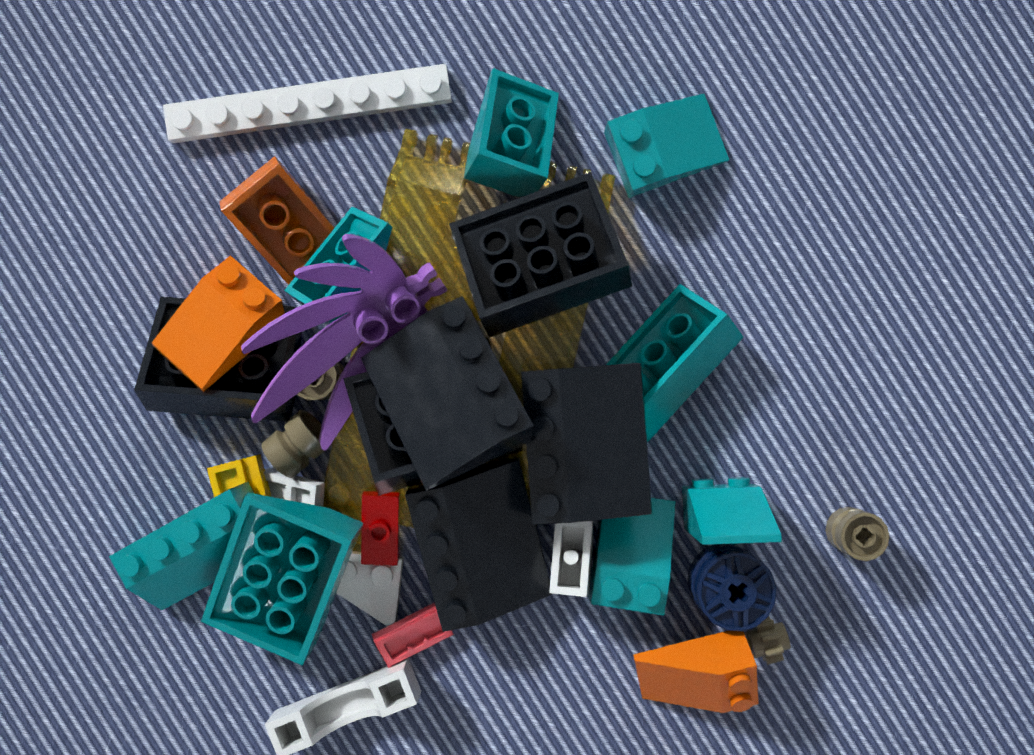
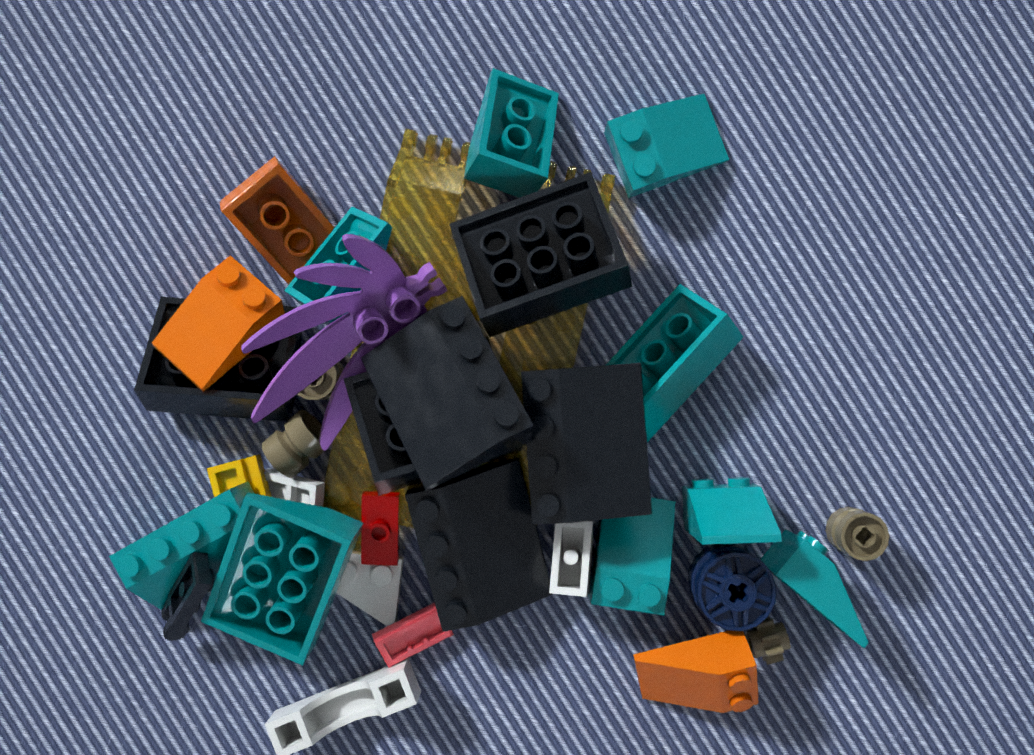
white plate [163,64,452,143] -> none
none -> black hinge [161,552,214,641]
none -> teal slope [760,529,869,648]

